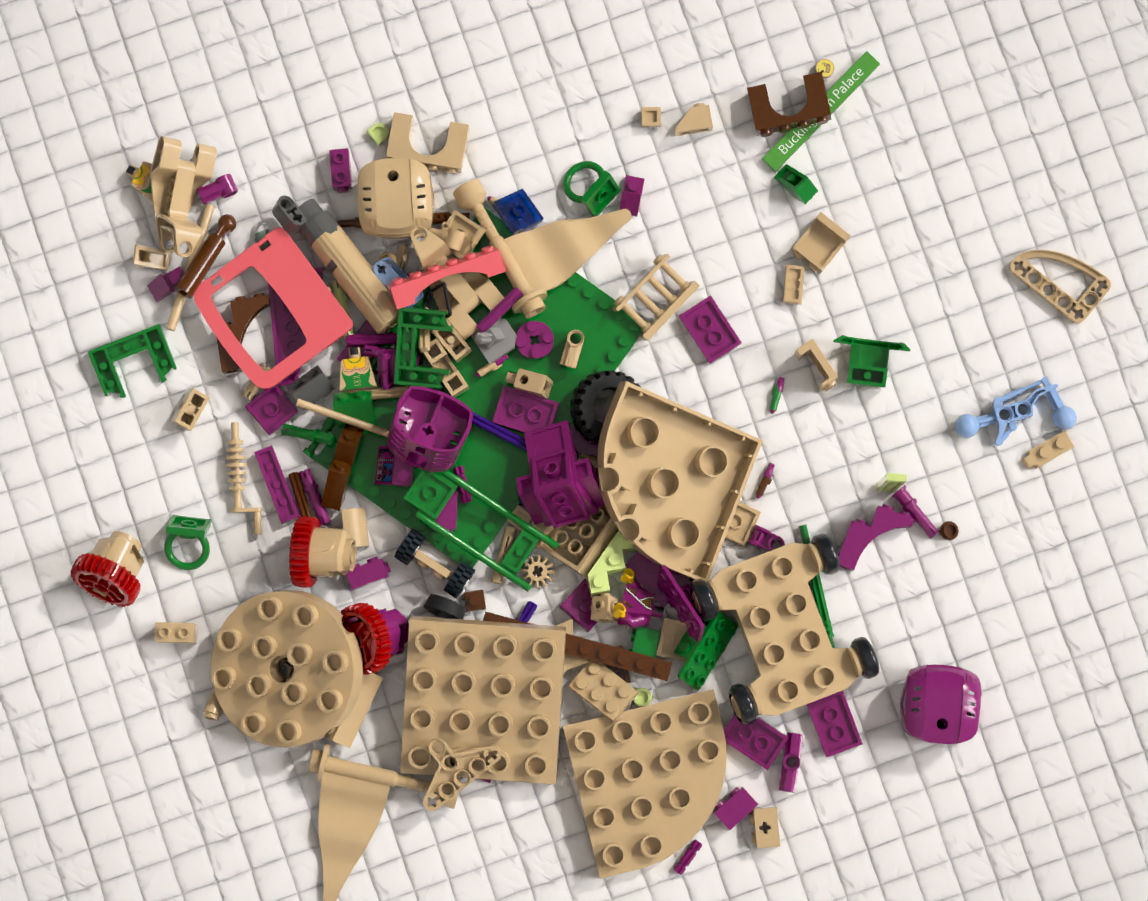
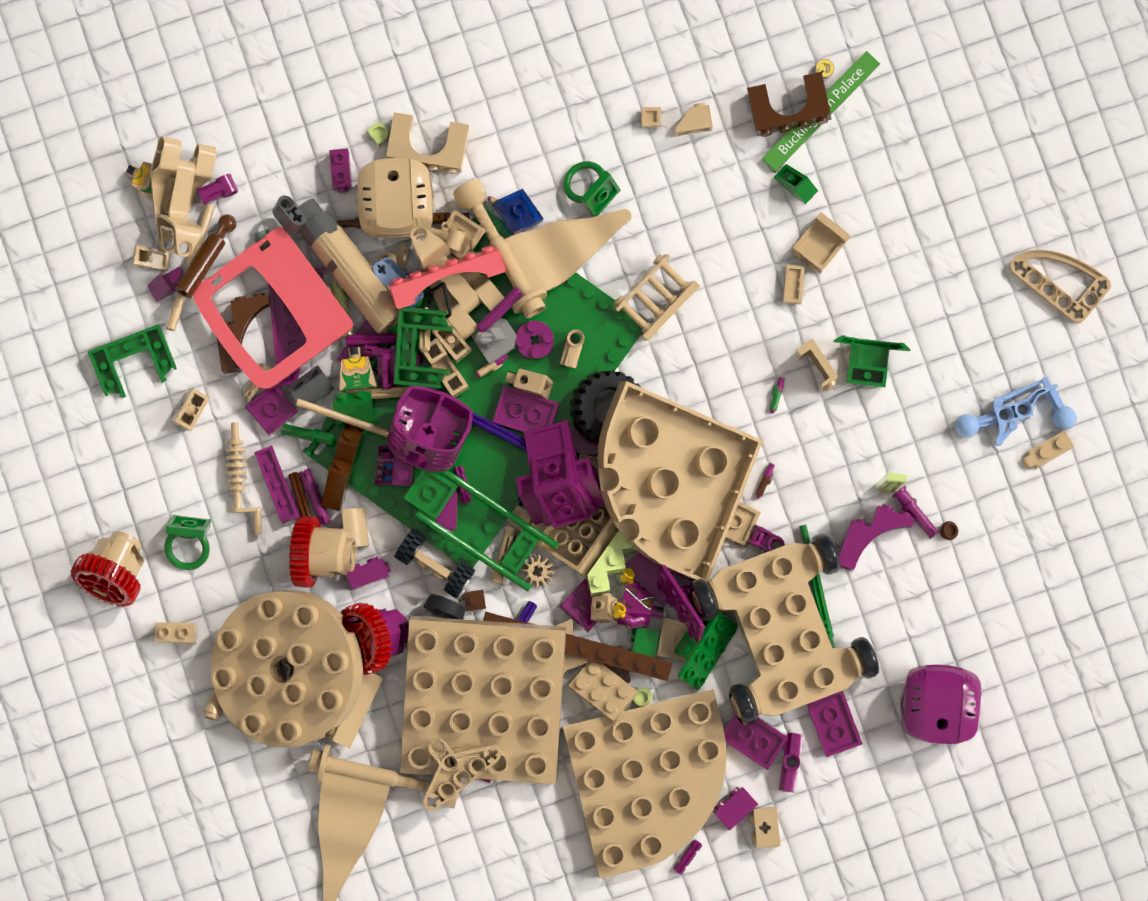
magenta slope [619,175,645,217] -> none
magenta plate [679,295,742,364] -> none

